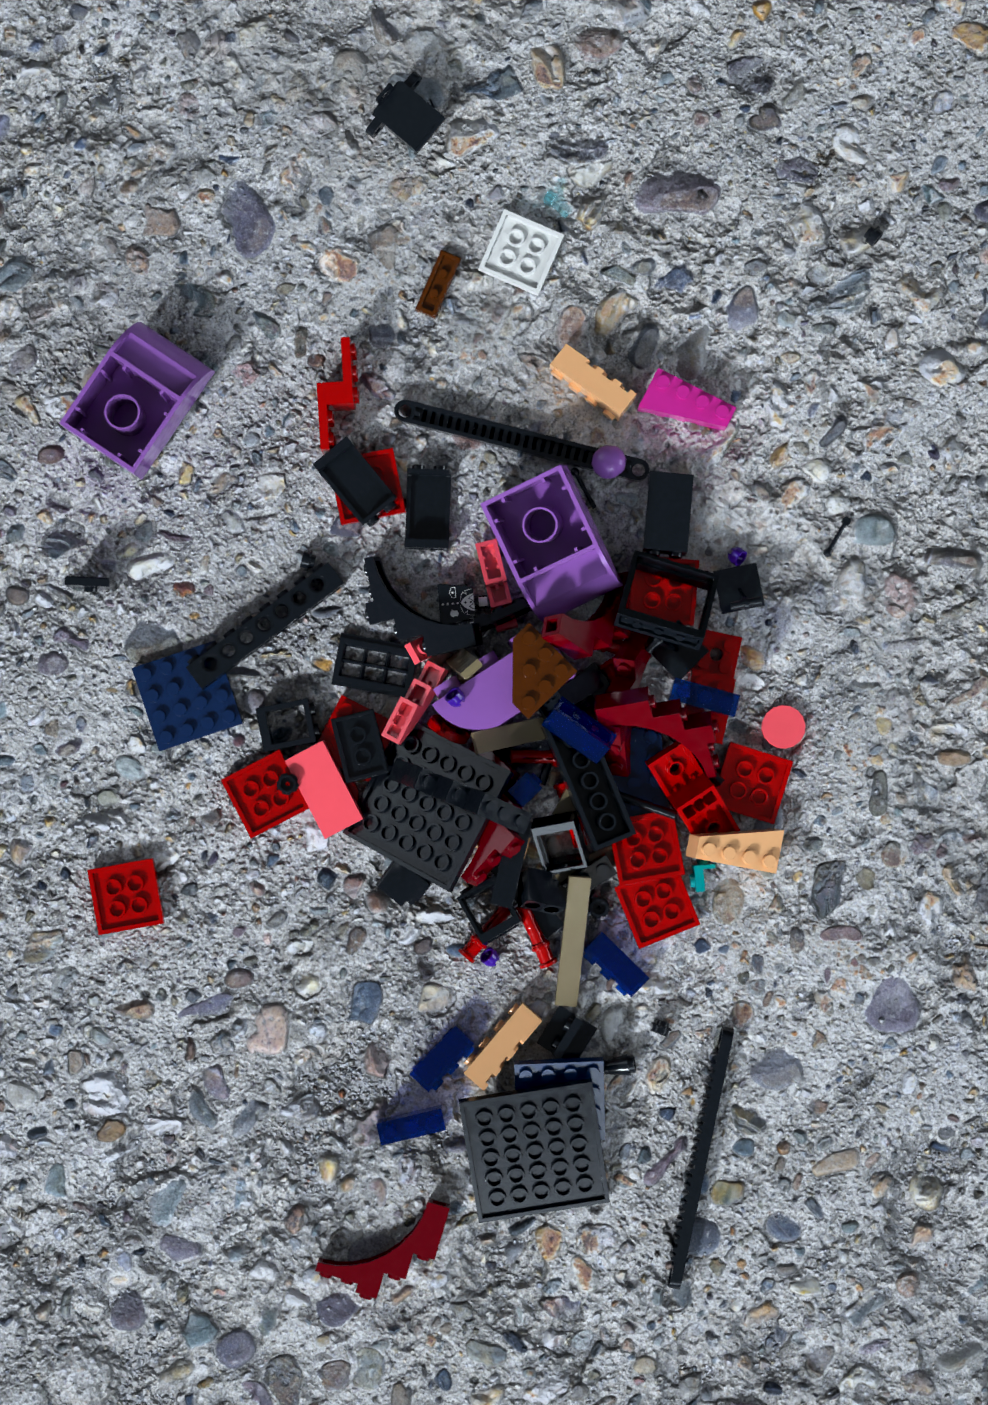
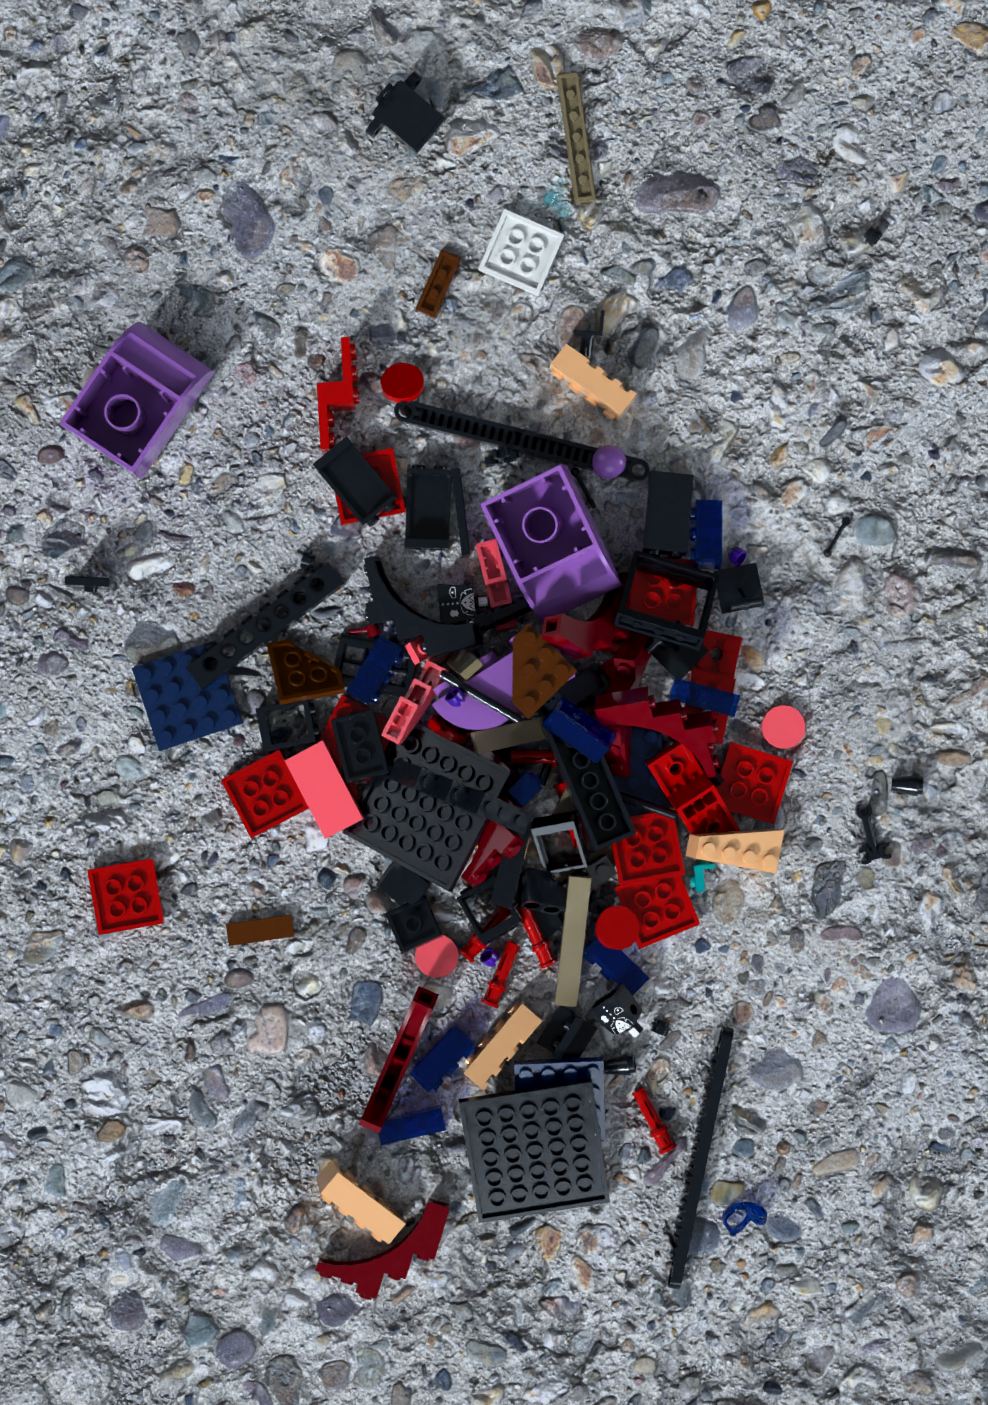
black plate [277,773,298,795] -> none
dark pink wedge [637,368,737,431] -> none
none -> reddish brown tile [226,914,295,946]
none -> reddish brown plate [266,639,345,705]
none -> light nougat wedge [316,1158,406,1244]
none -> clear blue brick [346,635,405,706]
none -> dark red hand [348,625,381,638]
none -> dark red arch [359,986,439,1133]
none -> red tile [380,363,424,403]
none -> black plate [385,895,443,954]
none -> coral tile [415,934,459,978]
none -> black bar [439,670,521,724]
none -> black tile [451,467,470,558]
none -> red pin [480,941,521,1009]
none -> black bar [485,446,516,468]
none -> dark tan tile [556,72,596,204]
none -> black bracket [572,310,605,357]
none -> black torso [588,983,643,1037]
none -> red tile [595,906,640,950]
none -> red pin [632,1087,677,1154]
none -> clear blue brick [690,499,722,570]
none -> clear blue piece [722,1202,767,1237]
none -> black bar [855,805,892,865]
none -> black cone [891,775,923,796]

